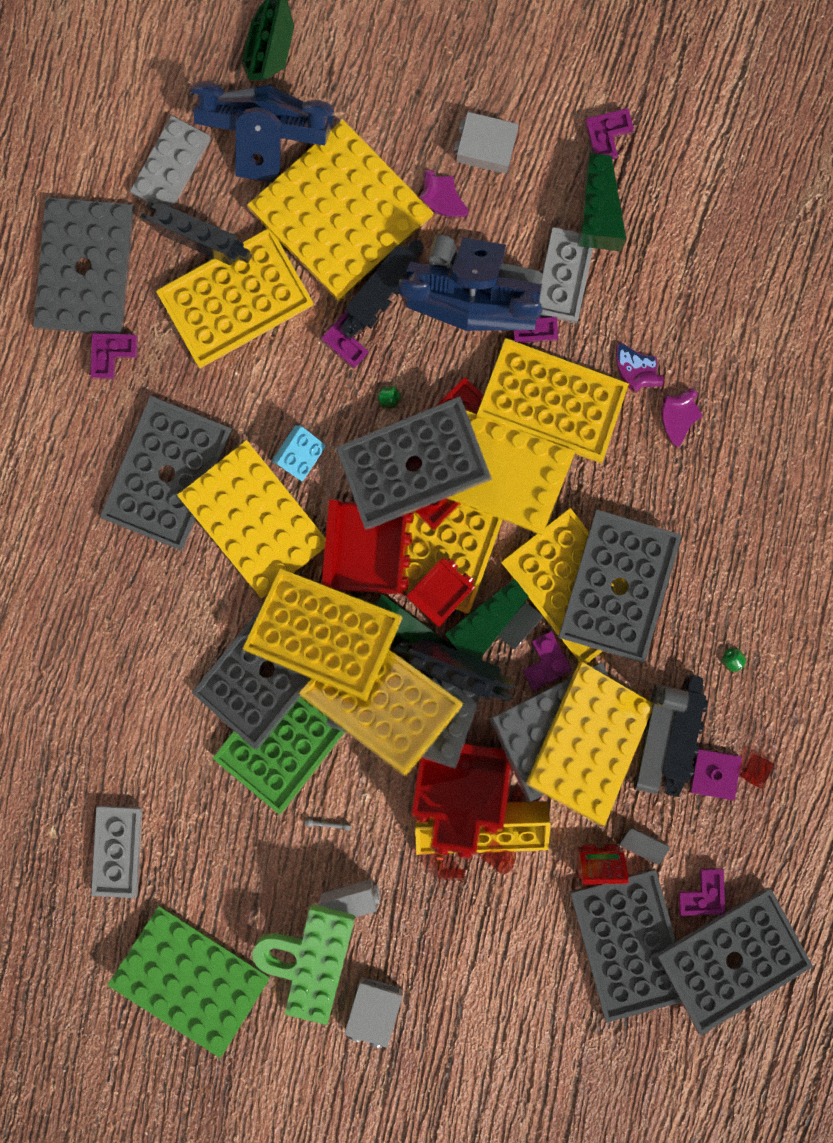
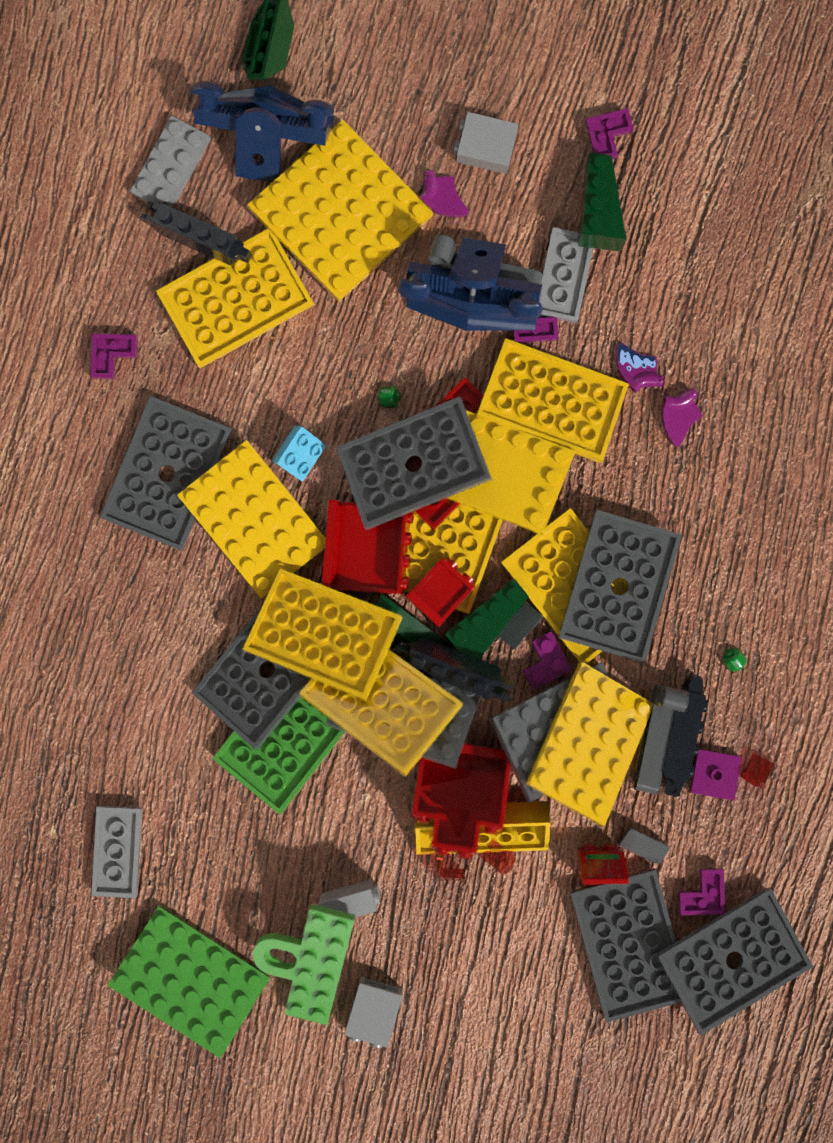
dark grey plate [33,197,135,334] -> none
light grey hinge [305,818,351,830] -> none
magenta plate [321,310,369,369] -> none
black hinge [340,239,424,340] -> none

